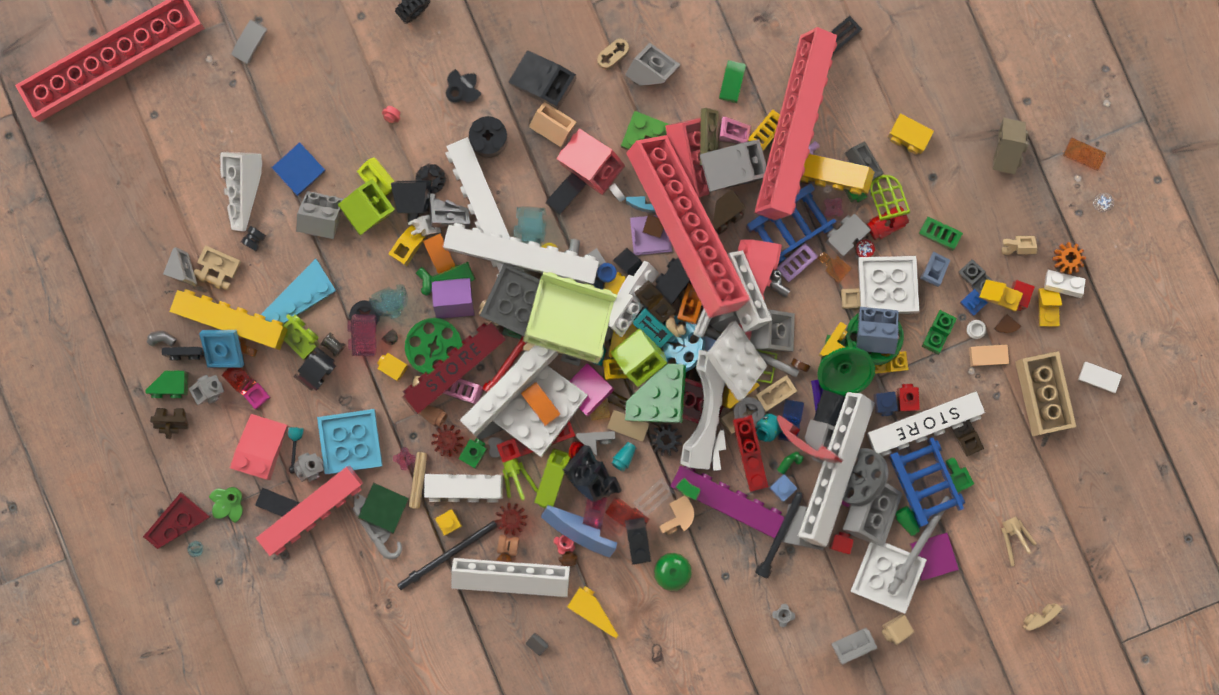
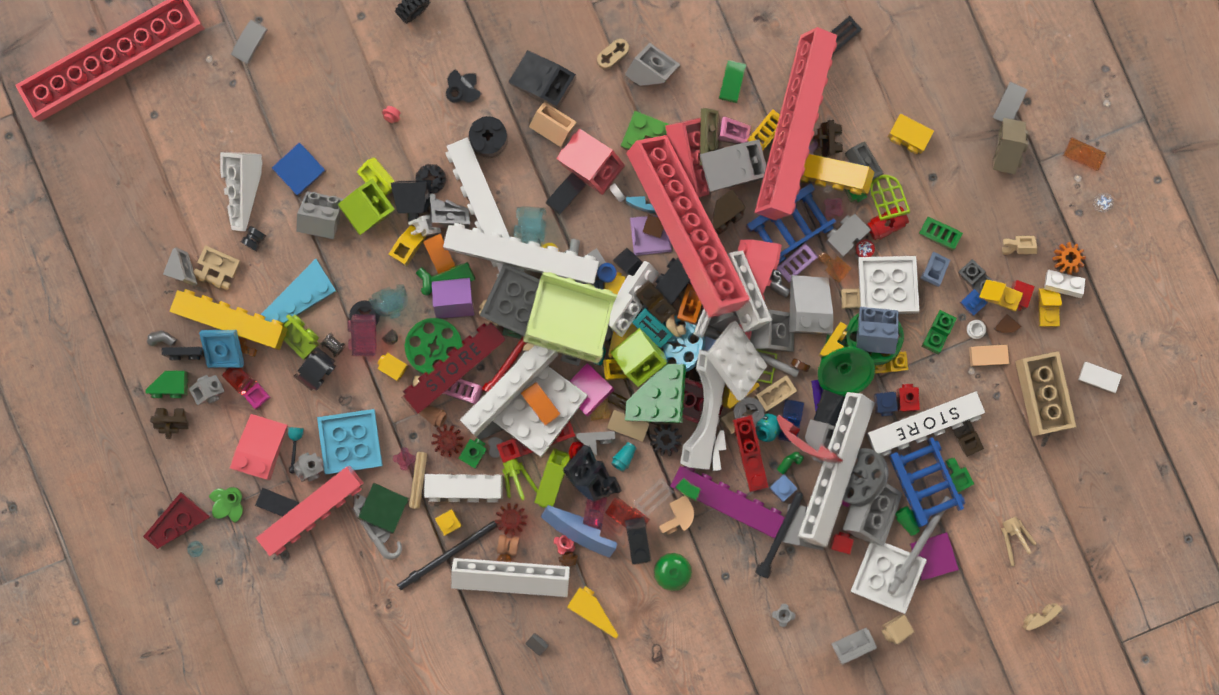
none -> light grey slope [789,275,833,335]
none -> dark brown hips [812,120,843,157]
none -> light grey slope [993,81,1027,122]

